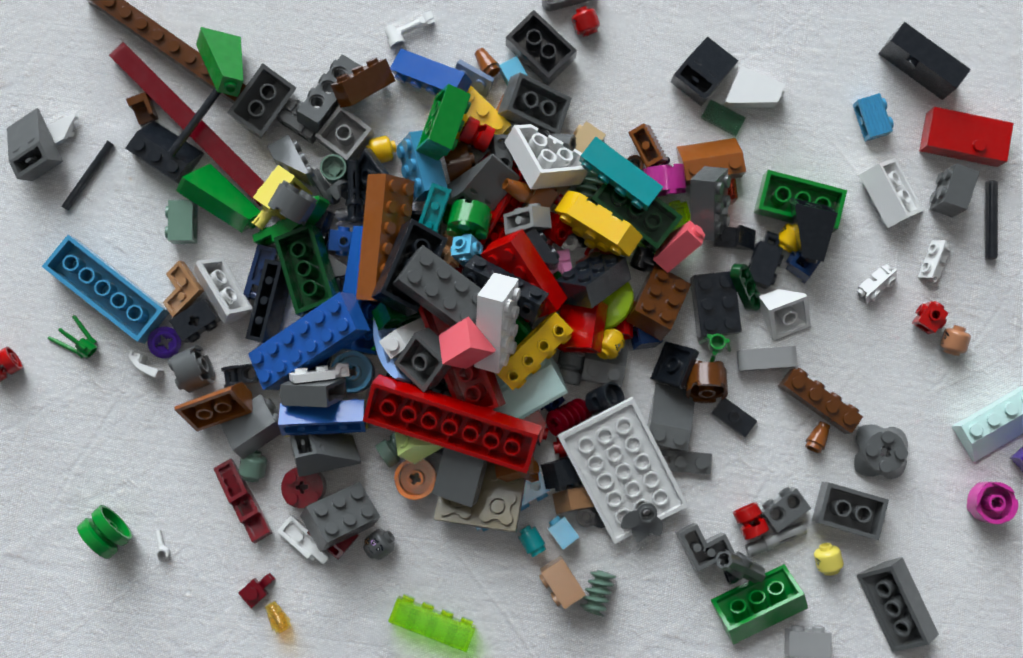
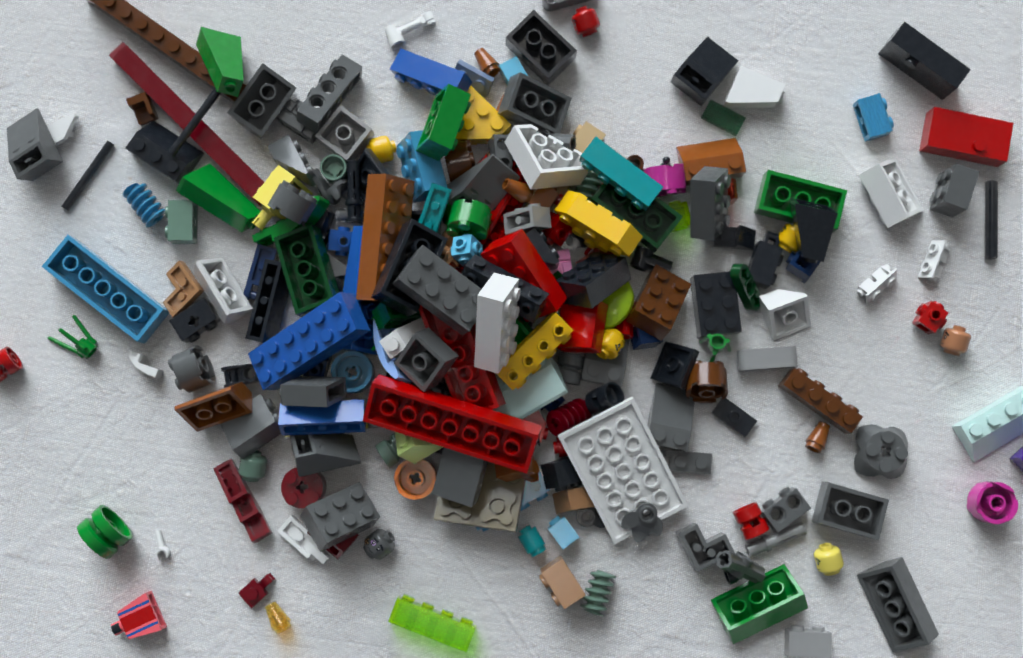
dark purple gear [147,326,181,358] -> none
white hinge [289,363,350,383] -> none
reddish brown brick [330,57,396,108] -> none
coral slope [439,316,496,369] -> none
red wheel [458,116,496,153] -> none
dark orange brick [628,123,668,168] -> none
coral slope [653,221,705,273] -> none
none -> torso [111,591,167,639]
none -> dark azure piece [122,183,165,228]

